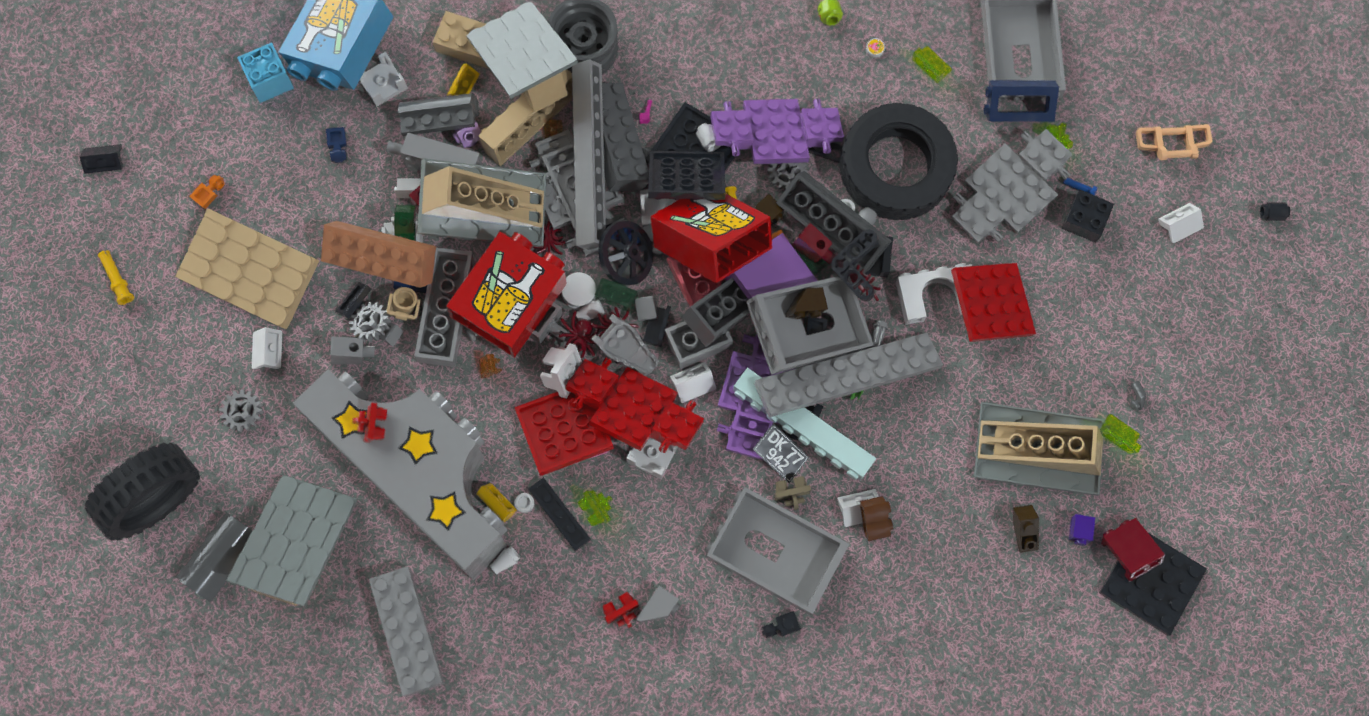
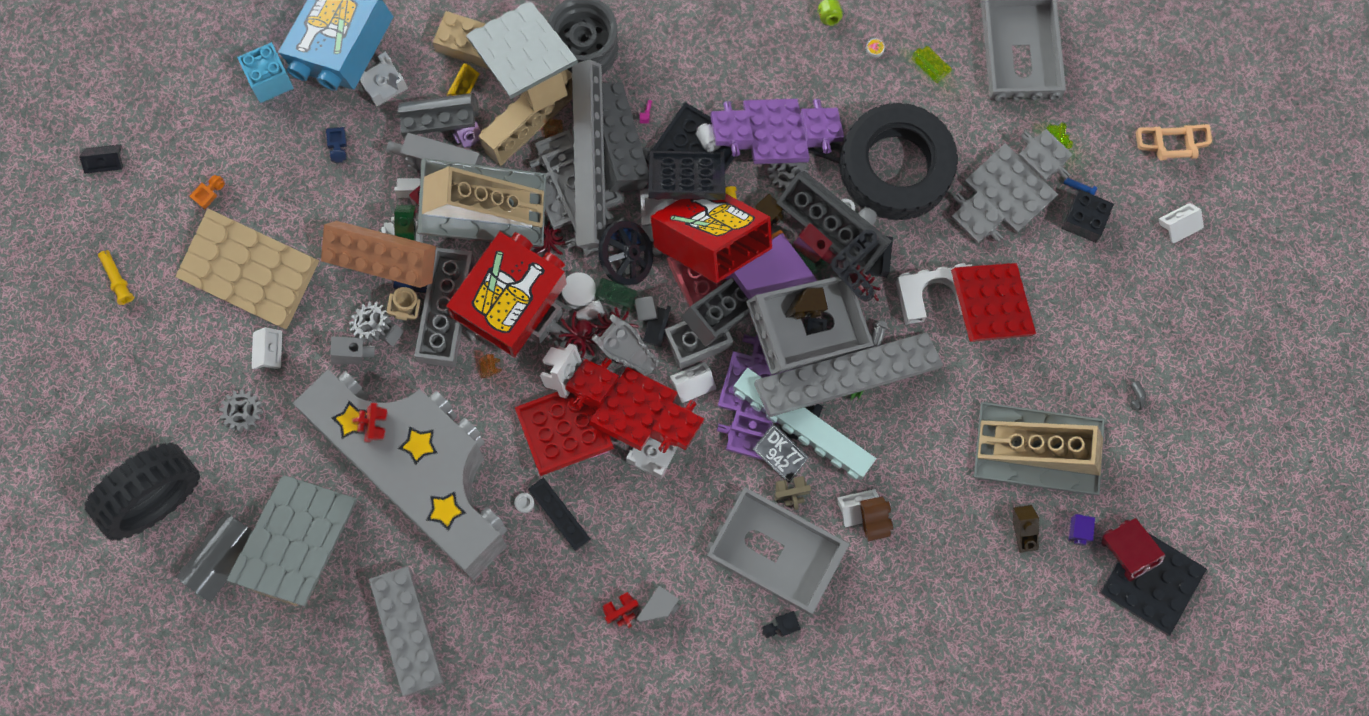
black plate [336,282,371,319] -> none
yellow brick [476,483,517,523] -> none
white cone [490,546,520,574] -> none
clear neon green hips [578,490,613,526] -> none
dark blue piece [983,80,1059,122] -> none
clear neon green panel [1100,414,1142,454] -> none
black brick [1260,202,1290,221] -> none

